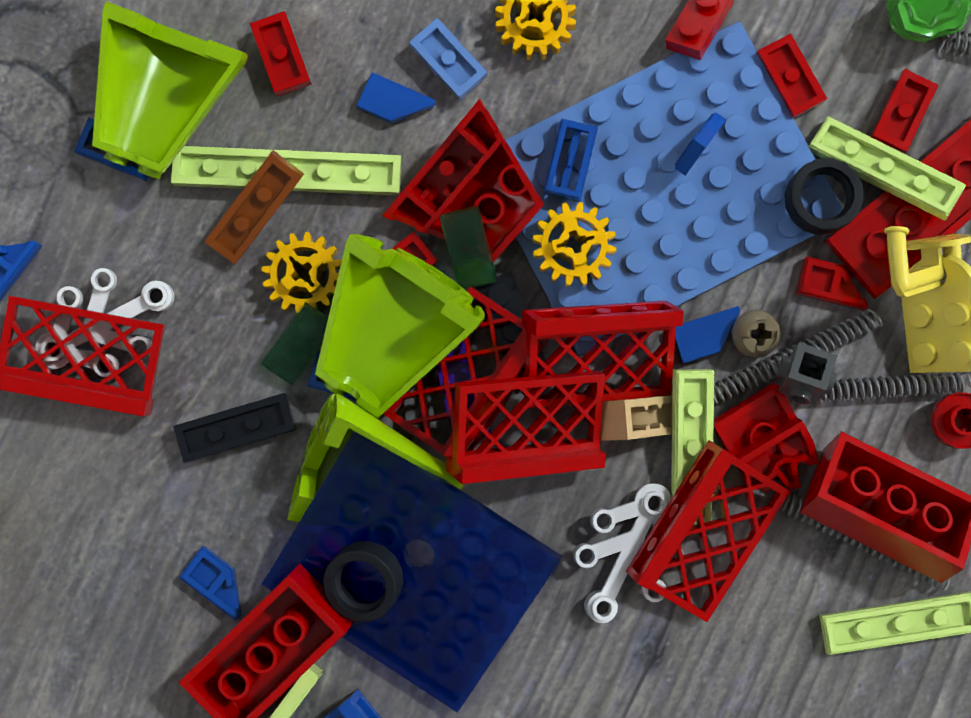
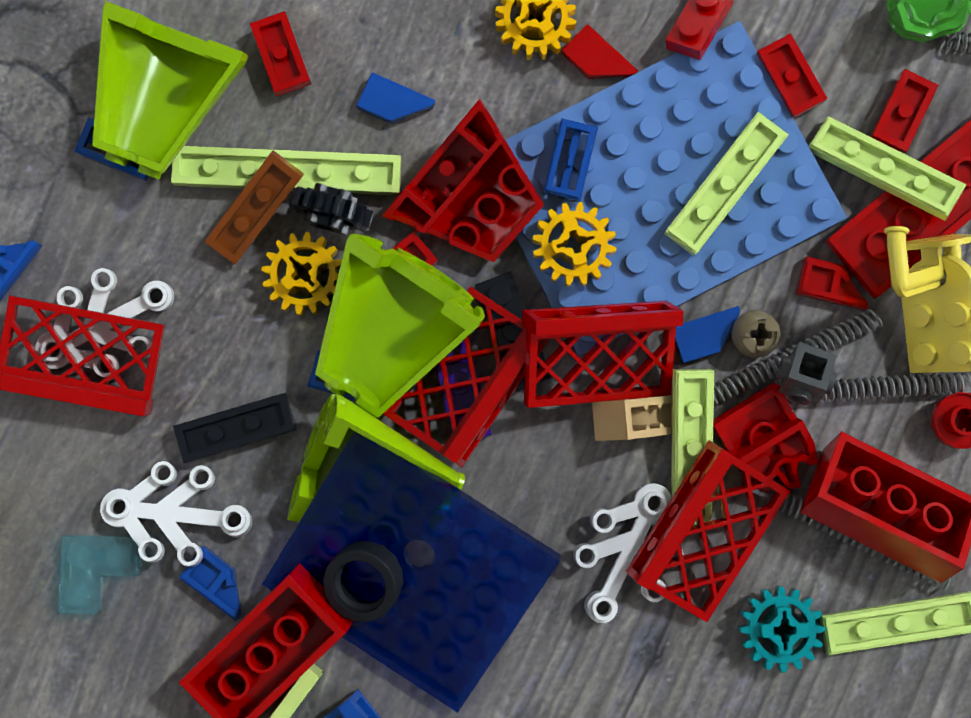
clear green plate [261,301,328,385] -> none
medium blue plate [409,18,488,101] -> none
clear green plate [440,205,497,289] -> none
red fence [446,371,606,484] -> none
blue tile [674,112,726,176] -> none
black tyre [785,158,864,235] -> none
none -> clear light blue plate [58,535,142,614]
none -> white plant [100,461,252,567]
none -> black gear [288,183,374,235]
none -> red tile [561,24,638,79]
none -> yellowish green tile [664,112,789,256]
none -> teal gear [737,585,825,673]

